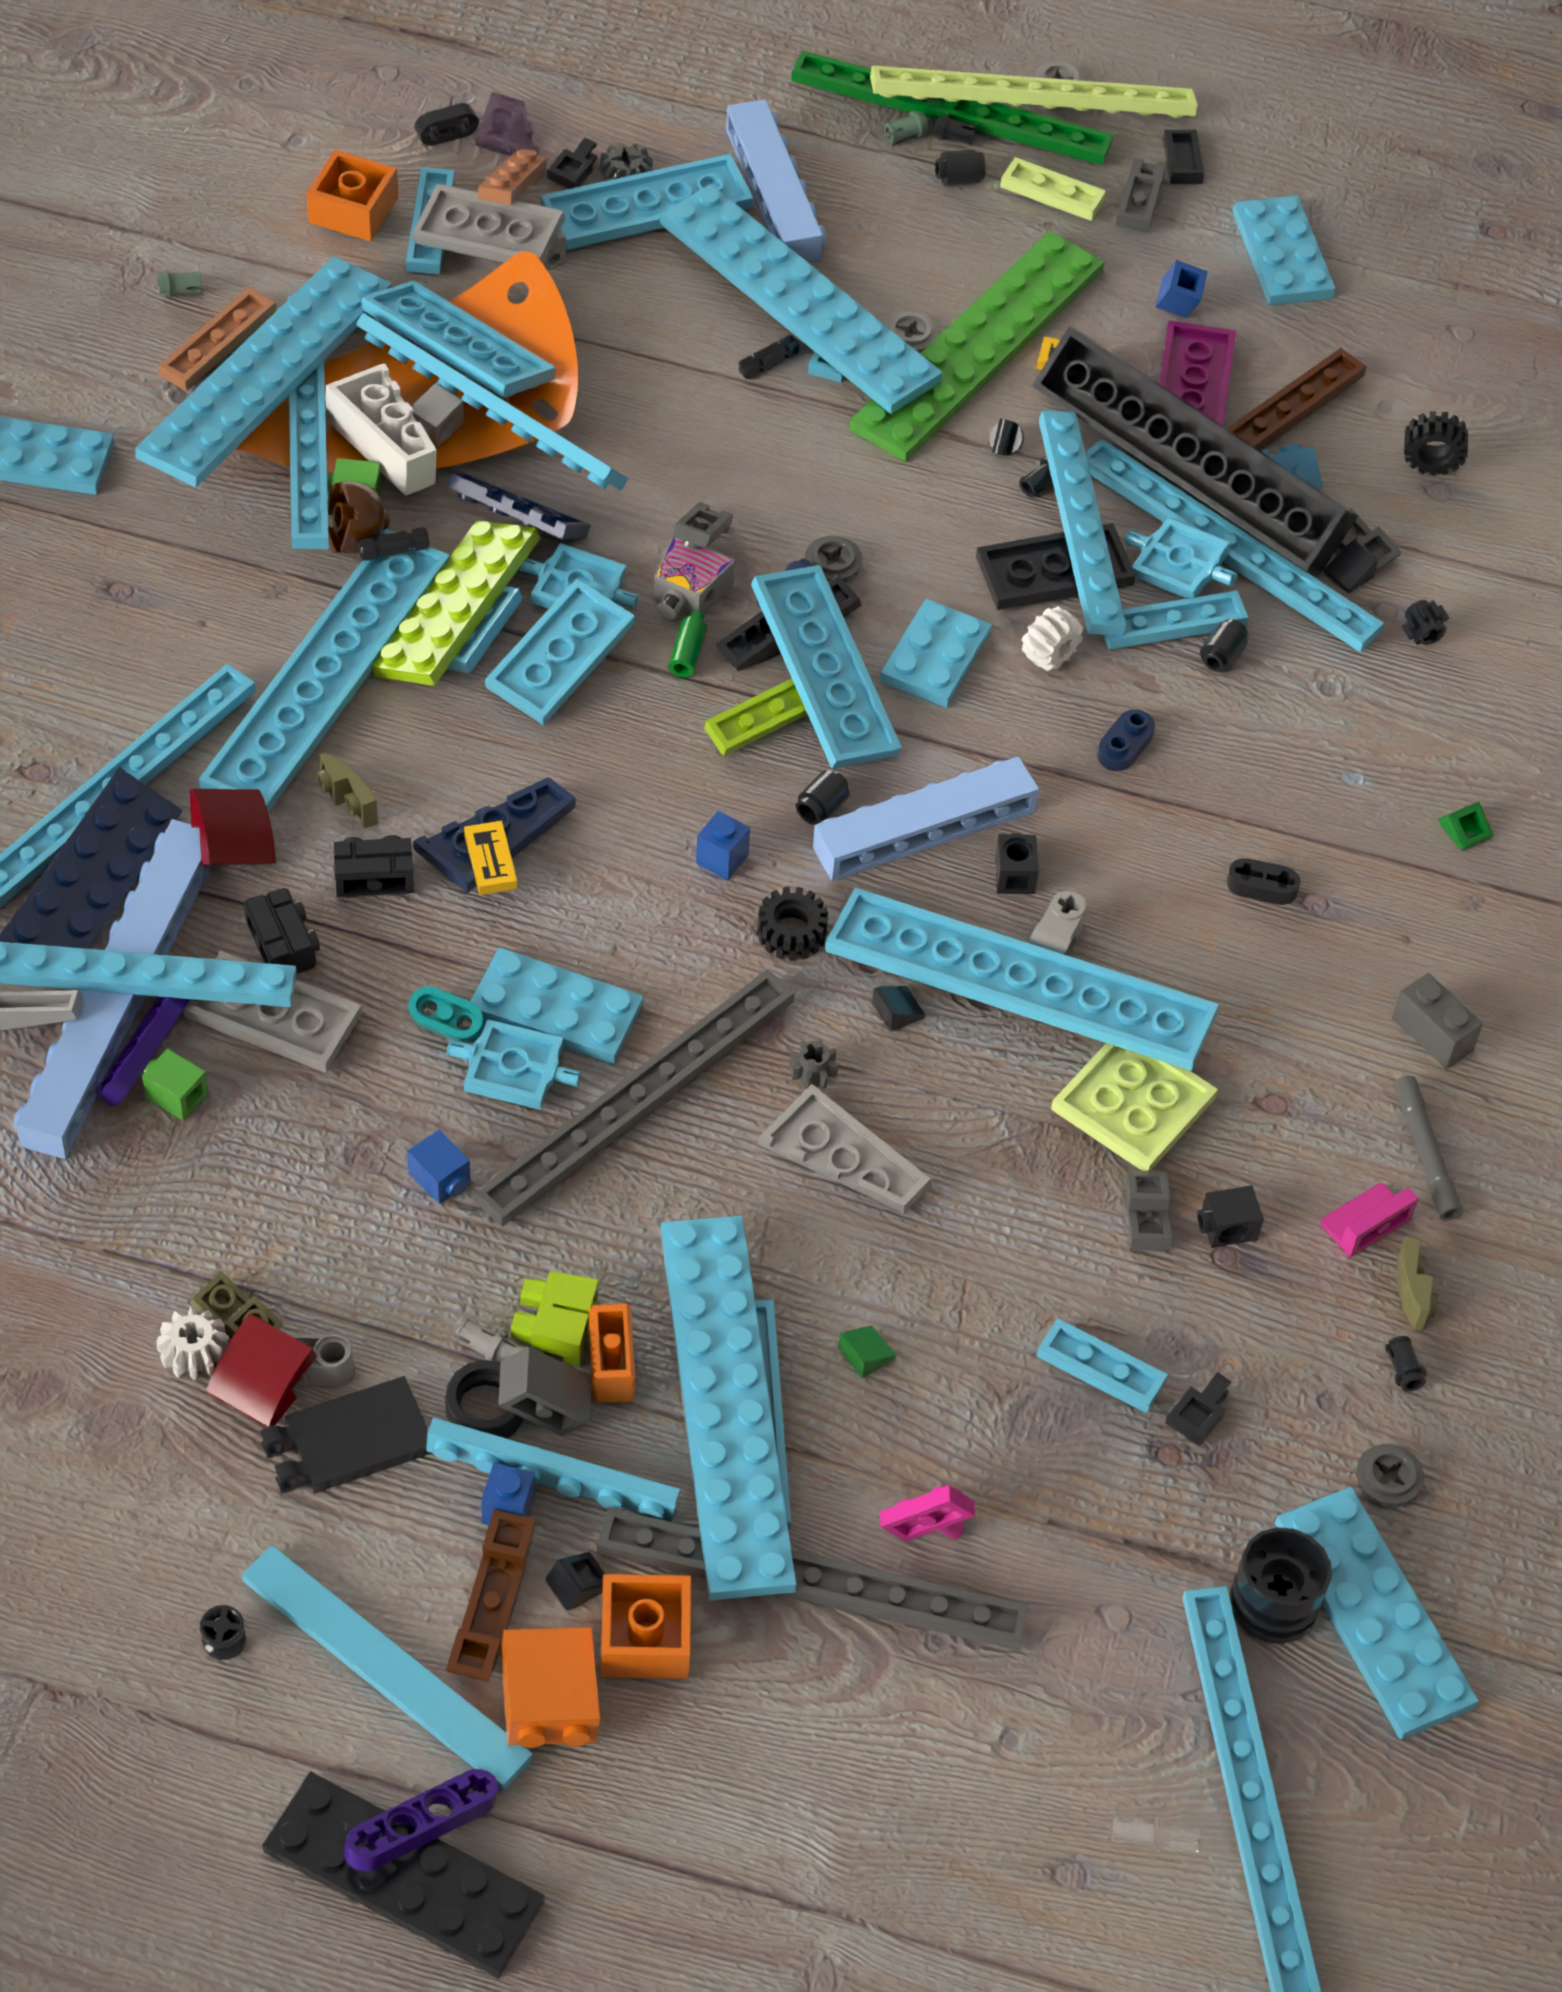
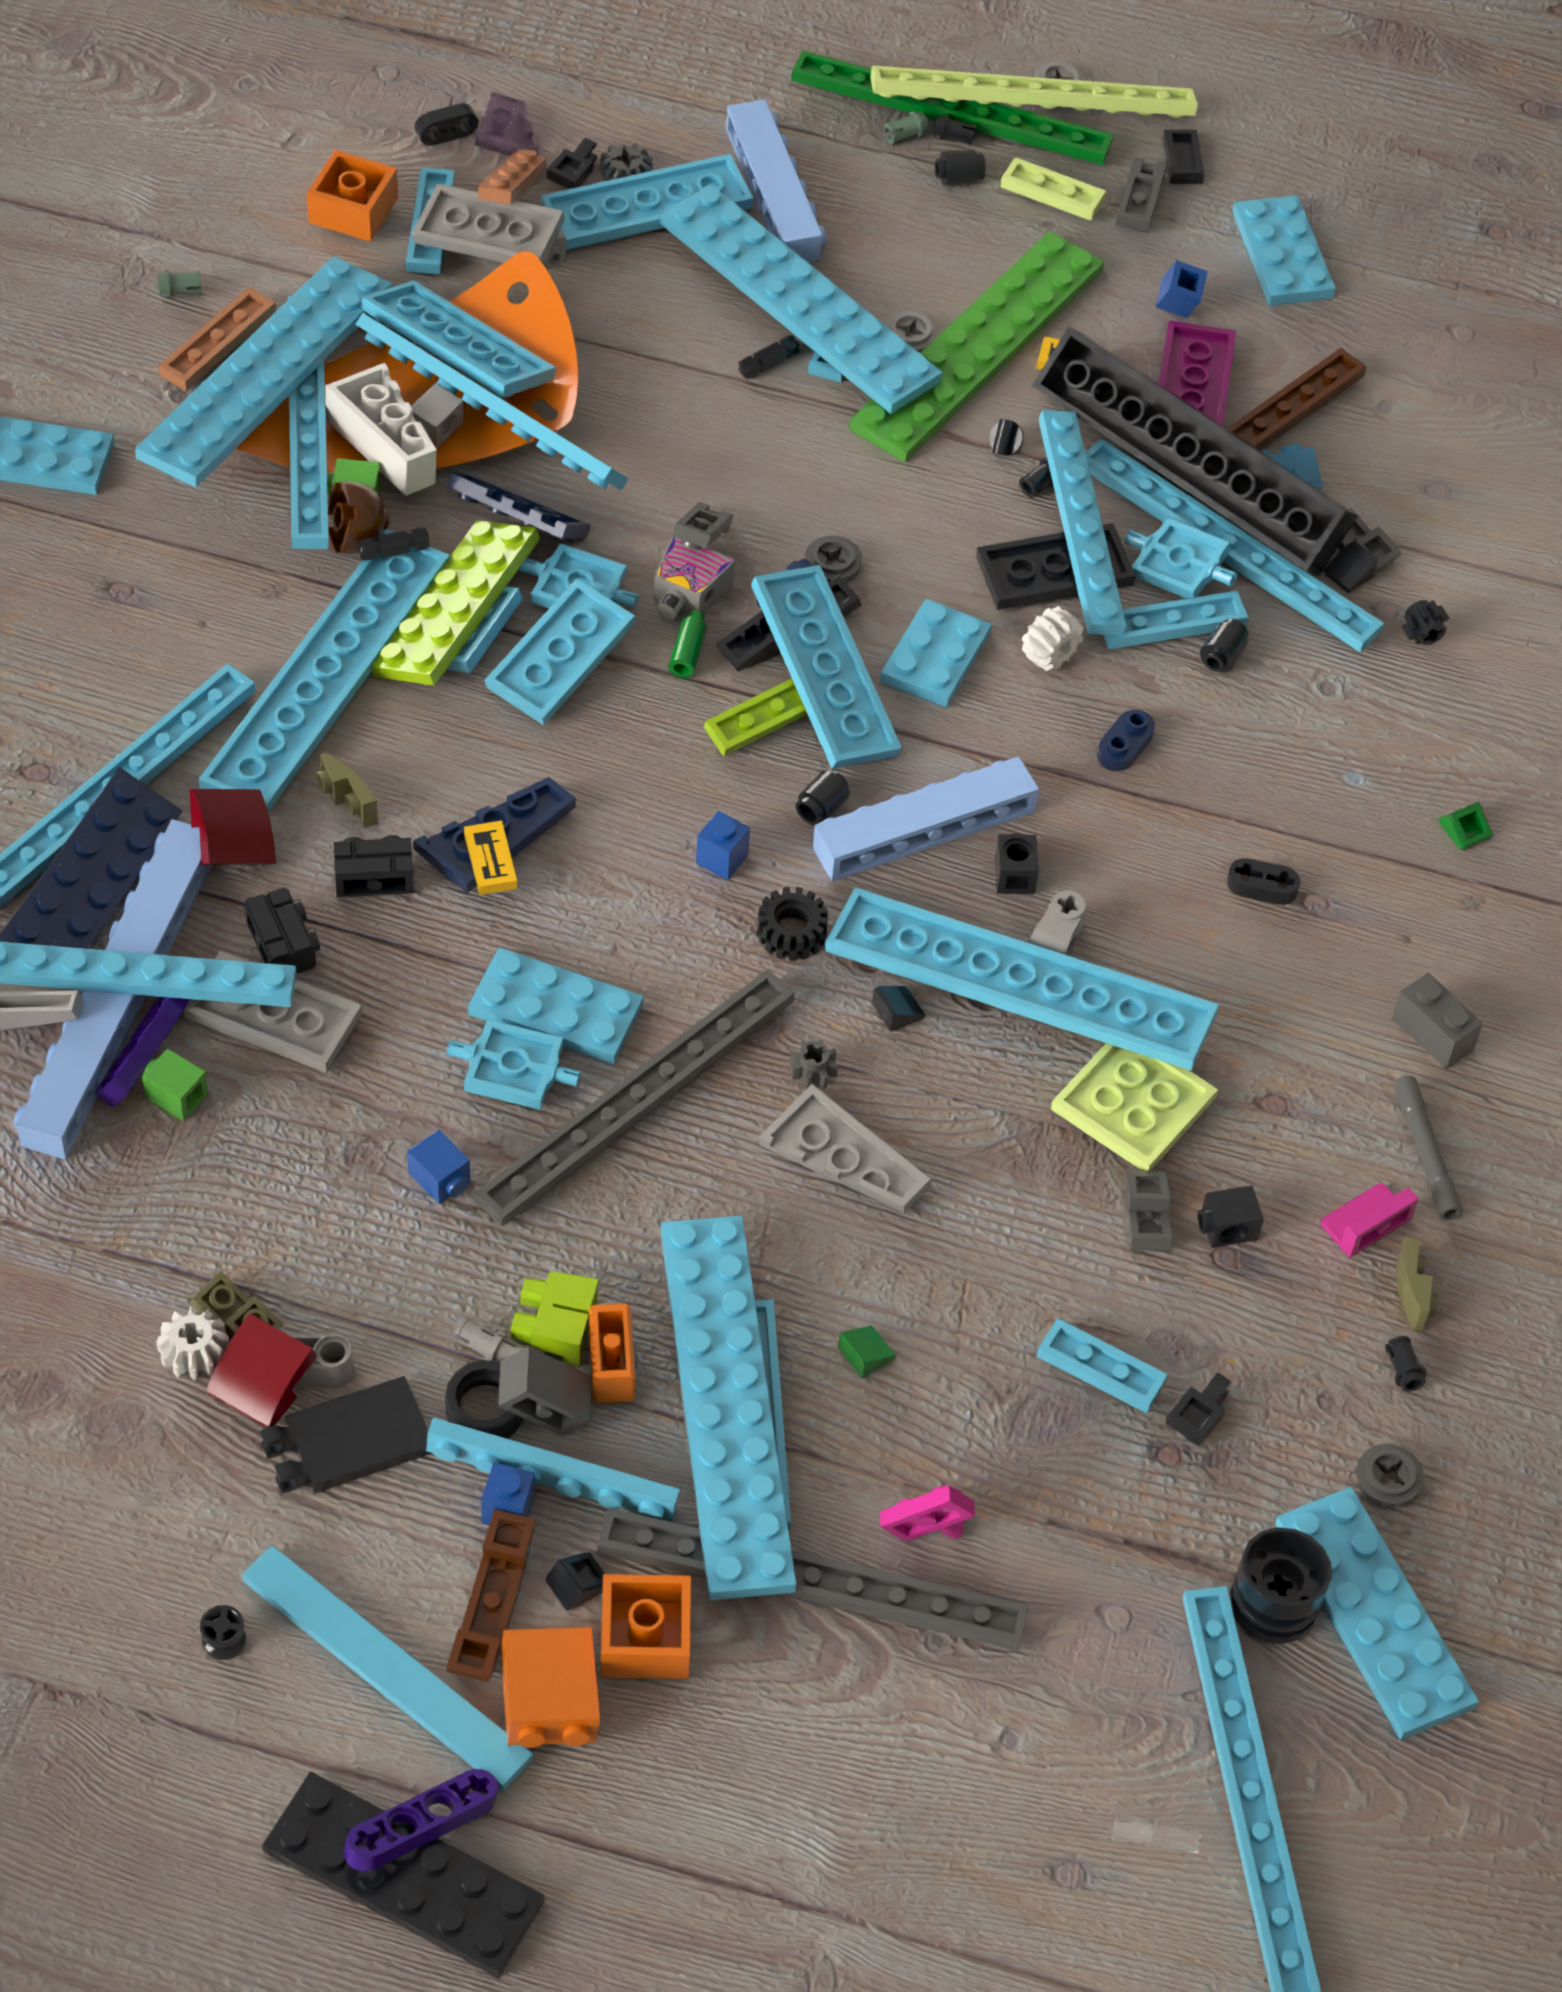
teal plate [408,986,485,1043] -> none
black tyre [1404,411,1468,476] -> none

